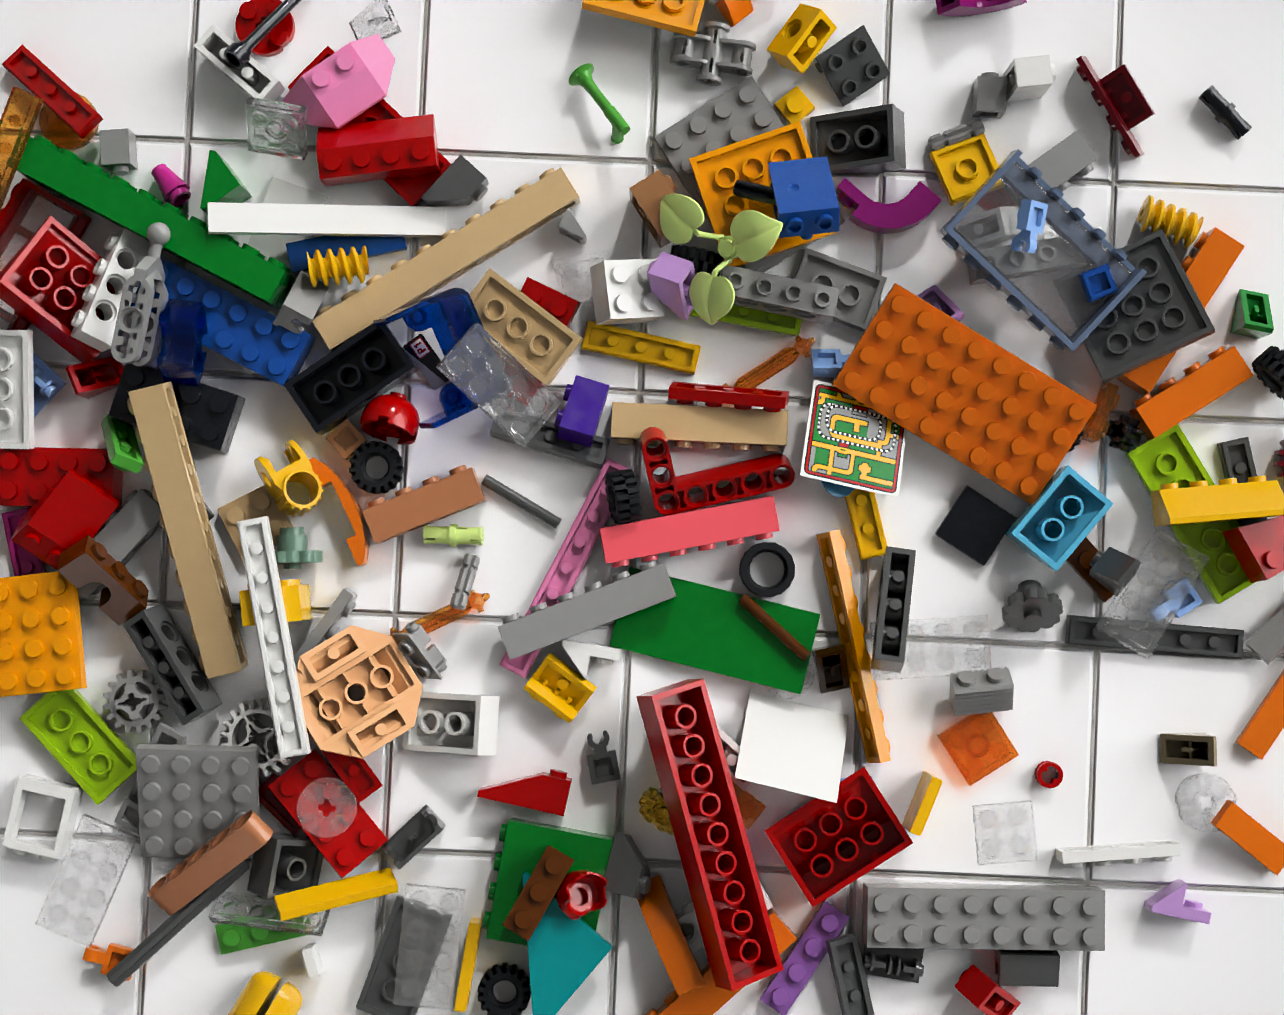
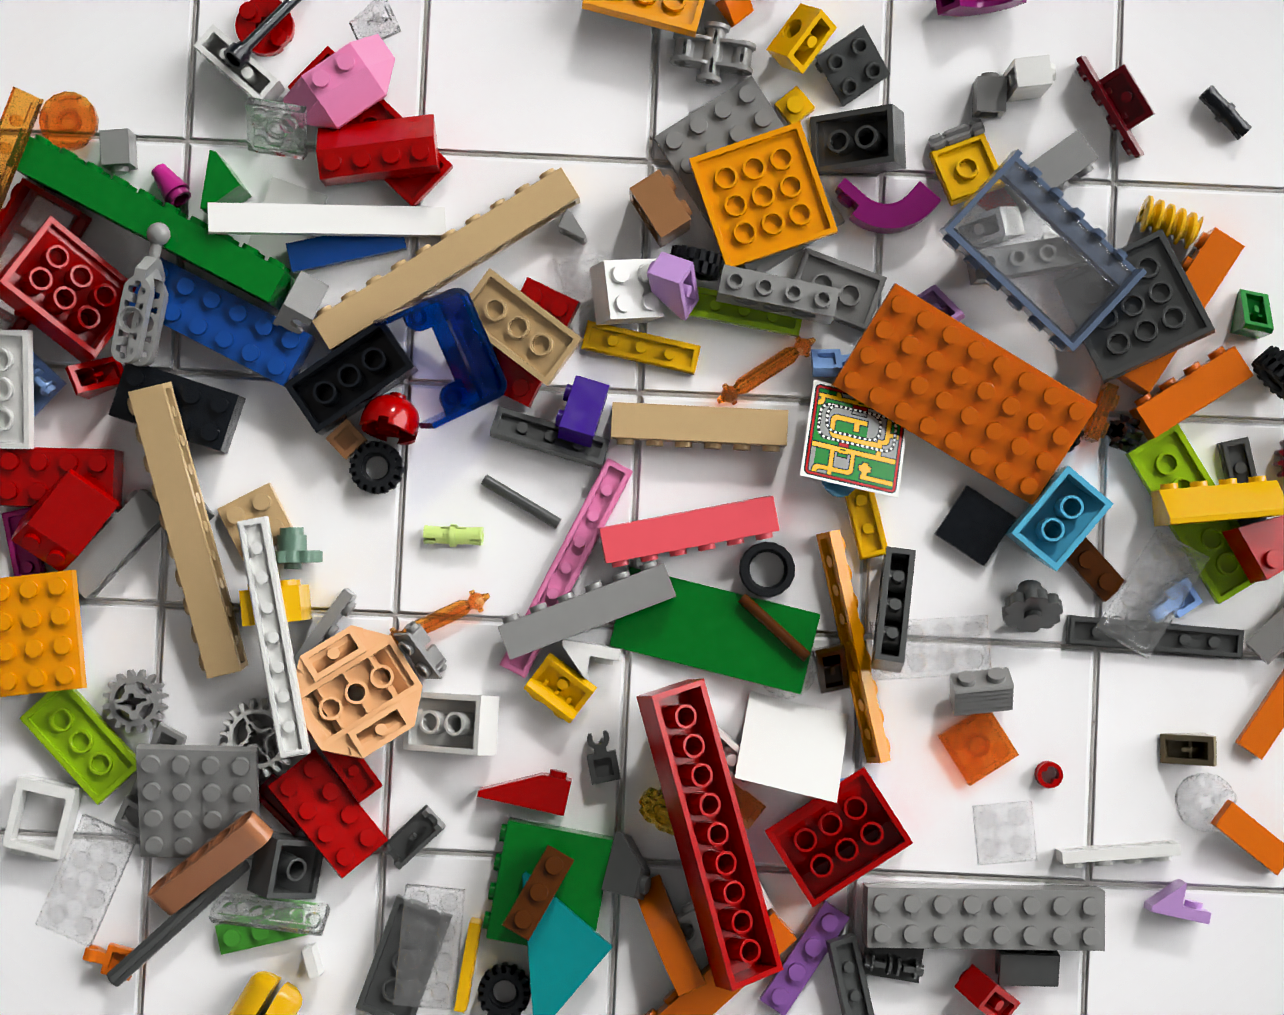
red tile [2,44,103,139] -> none
reddish brown arch [57,535,149,626] -> none
white brick [70,227,150,352] -> none
bright green plate [101,414,144,474] -> none
dark grey brick [123,604,223,725] -> none
clear blue brick [157,299,208,386] -> none
yellow piece [254,440,324,518] -> none
yellow tile [274,867,398,921] -> none
clear plate [296,777,357,838] -> none
yellow piece [307,245,369,288] -> none
orange slope [308,457,369,566] -> none
nougat brick [362,465,487,544] -> none
sticker [403,334,452,390] -> none
dark grey slope [421,154,489,207] -> none
clear plate [436,323,561,447] -> none
light grey axle [450,554,480,610] -> none
red hair [556,869,608,920] -> none
bright green piece [568,63,630,144] -> none
black tyre [605,469,642,525] -> none
red beam [640,427,795,515] -> none
yellowish green plant [660,193,783,325] -> none
red plate [668,381,789,412] -> none
blue piece [733,156,840,240] -> none
yellow tile [902,771,943,836] -> none
light blue plate [1011,199,1048,254] -> none
blue tile [1078,263,1118,302] -> none
dark grey slope [1089,547,1141,596] -> none

